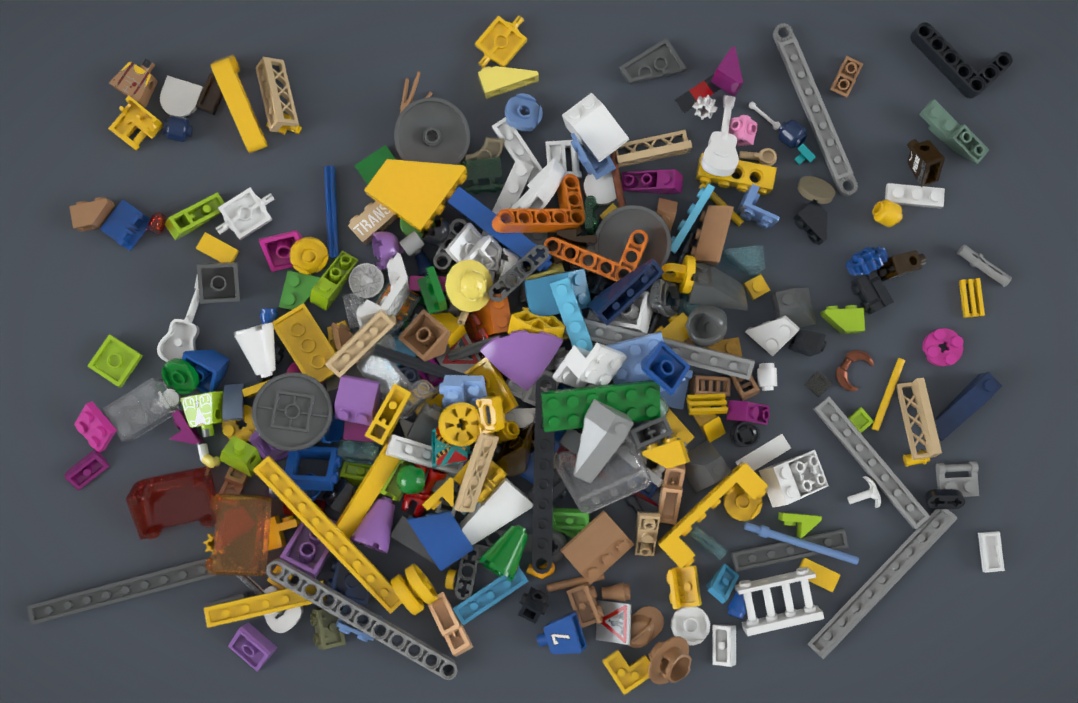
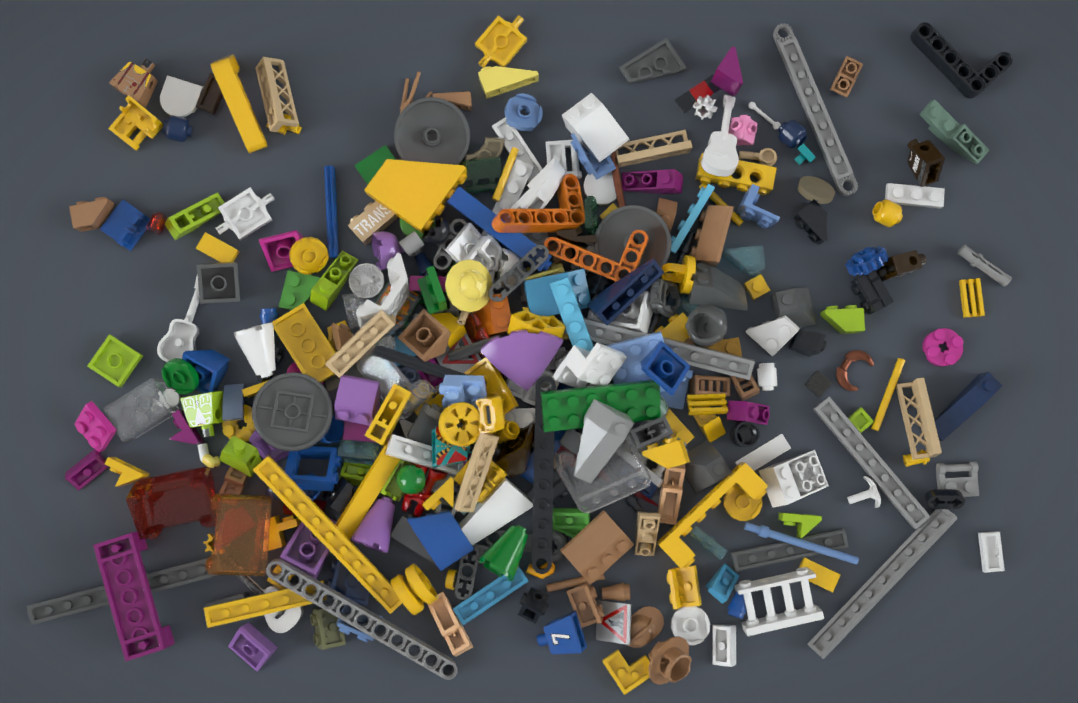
none -> magenta plate [93,531,175,662]
none -> yellow slope [105,457,150,487]
none -> medium nougat slope [433,91,472,111]
none -> yellow bar [492,147,519,202]

